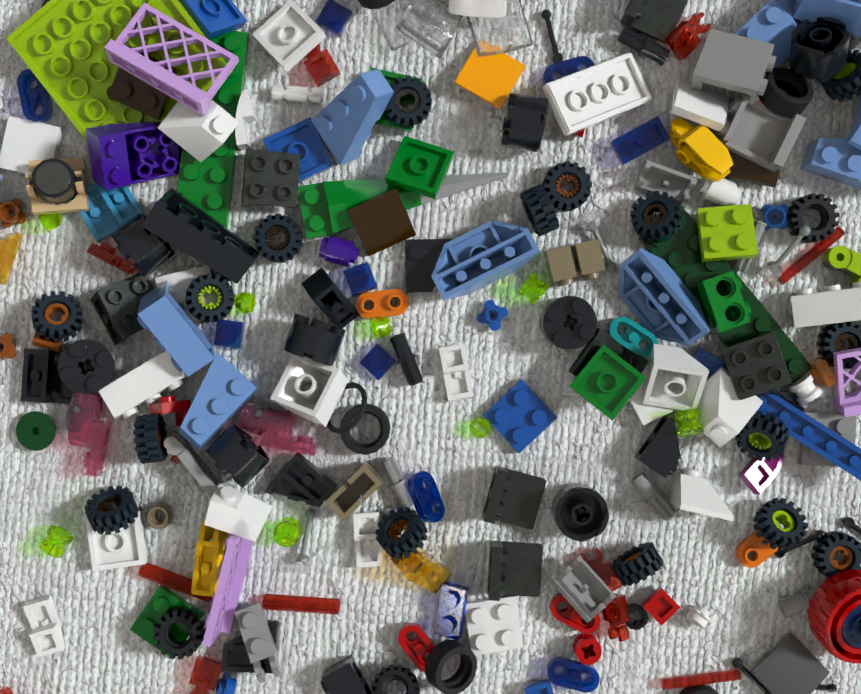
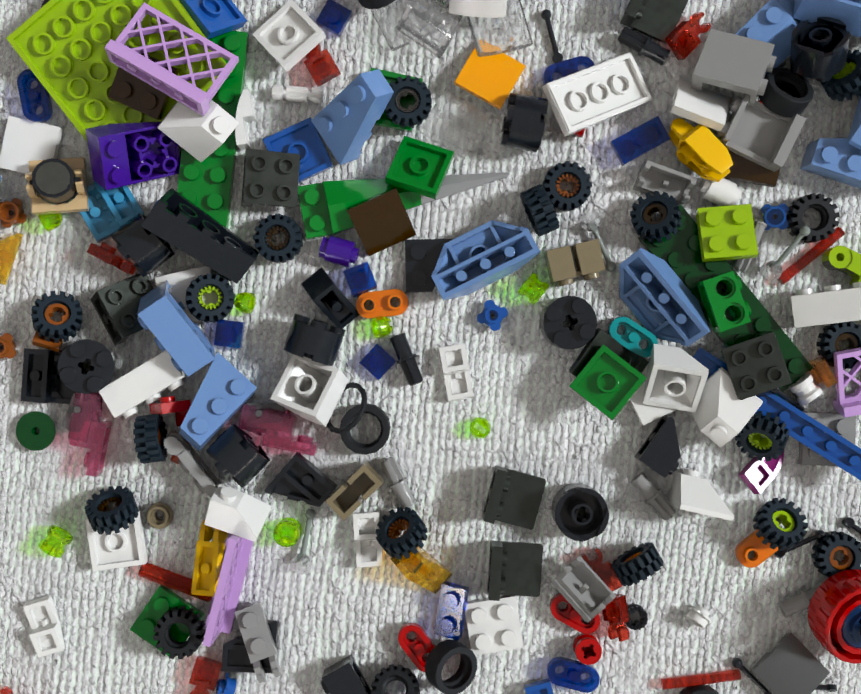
clear red axle [262,594,340,615] -> none
clear blue plate [407,471,445,523] -> none
blue plate [483,379,558,454] -> none
red plate [641,586,680,626] -> none
clear neon green wheel [673,409,704,437] -> none

